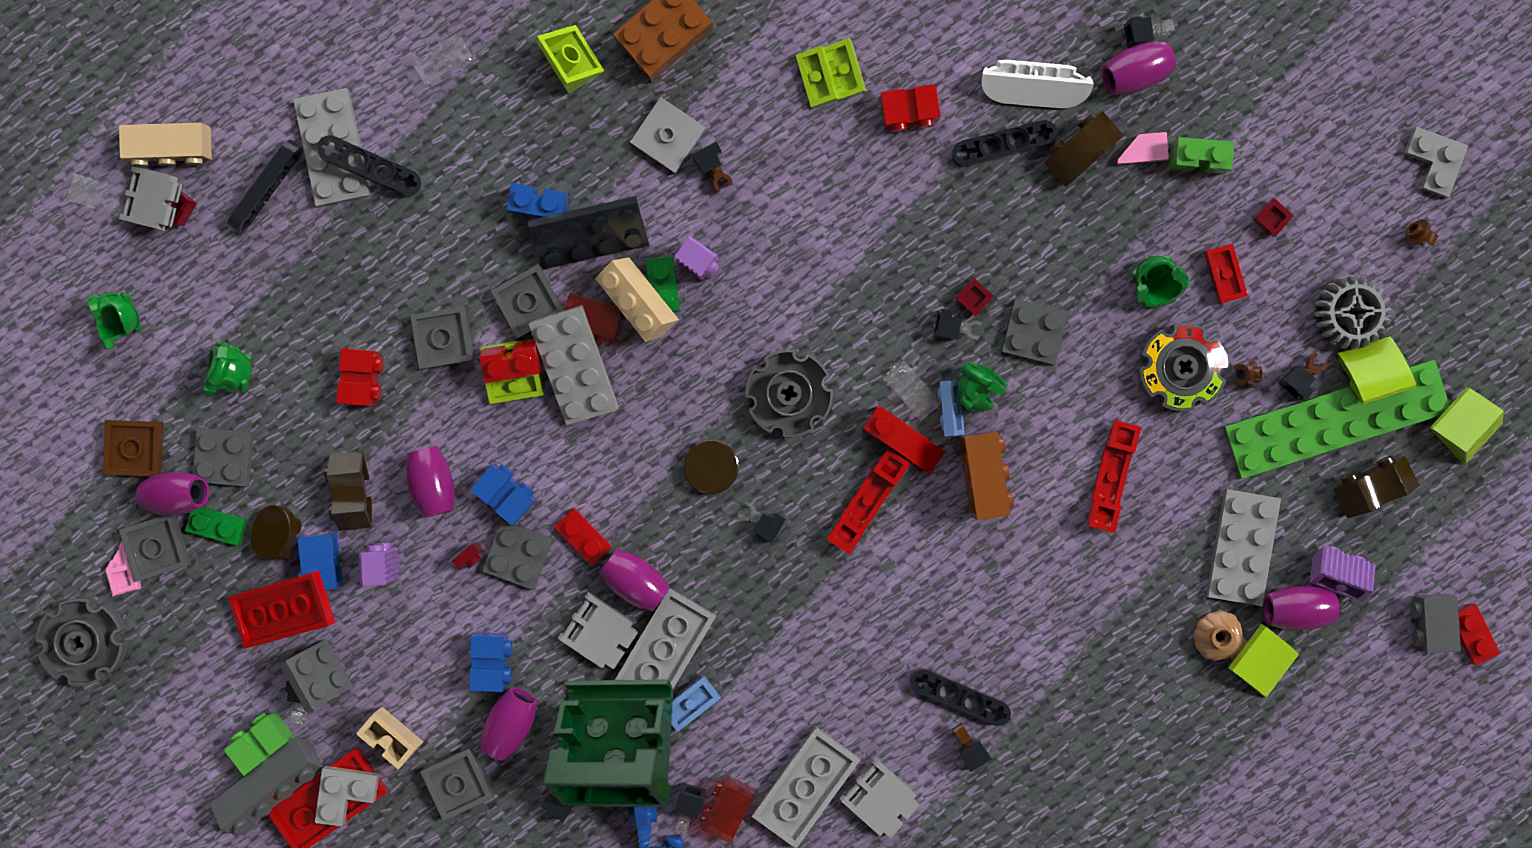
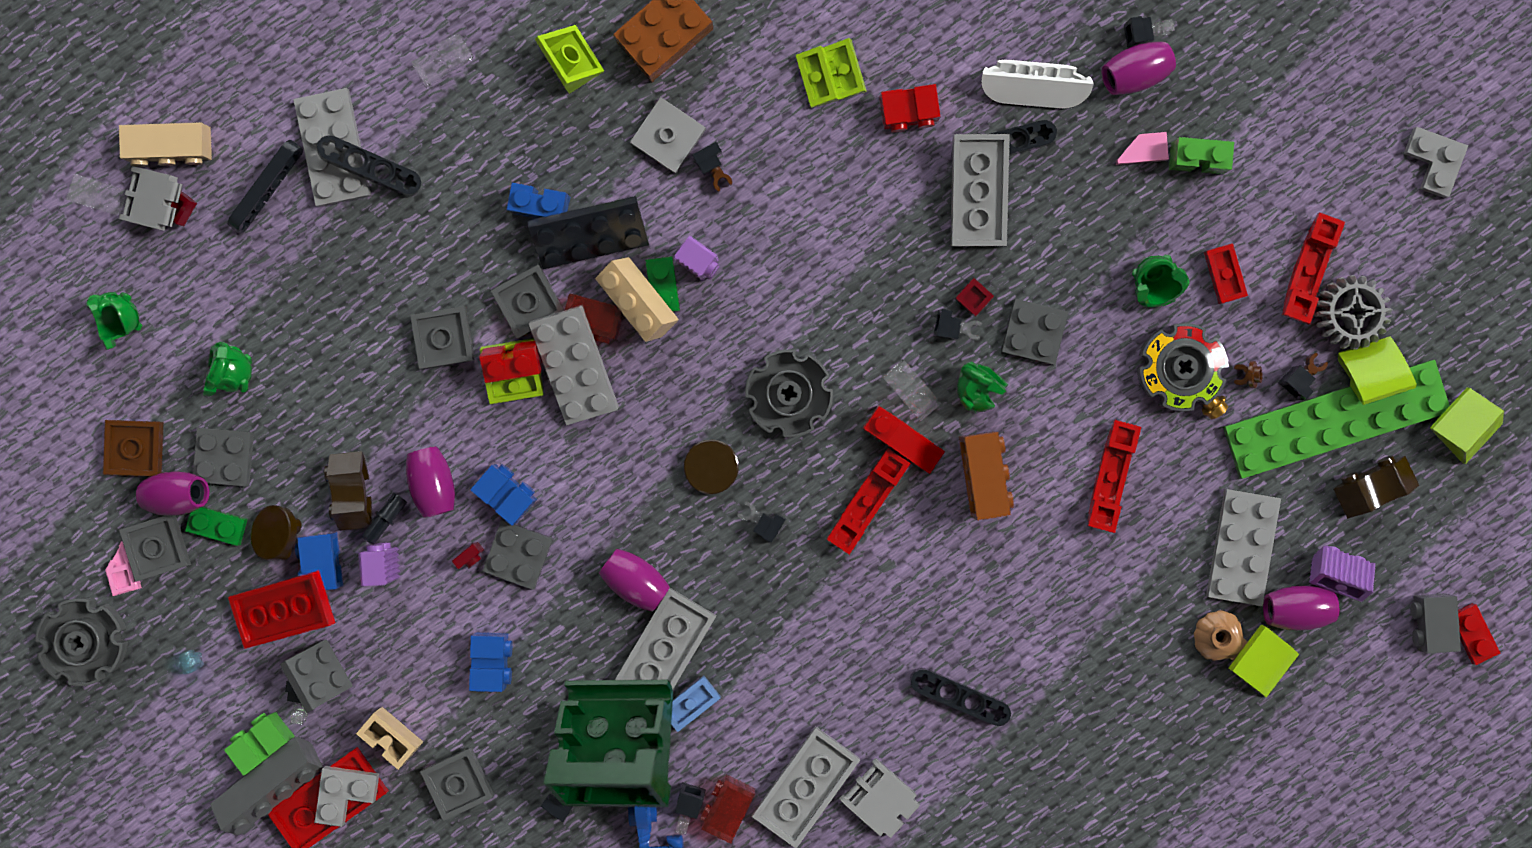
red brick [336,348,384,406] -> none
magenta piece [480,688,537,760] -> none
red plate [555,508,613,566] -> none
light grey plate [558,592,638,669] -> none
medium blue plate [938,380,965,437] -> none
black piece [953,723,992,772] -> none
dark brown brick [1044,111,1124,187] -> none
dark red plate [1252,198,1294,238] -> none
reddish brown plate [1406,219,1439,246] -> none
none -> clear light blue plate [176,650,204,674]
none -> black axle [362,492,407,544]
none -> light grey plate [951,134,1010,246]
none -> pearl gold plate [1201,396,1228,419]
none -> red slope [1282,212,1345,325]

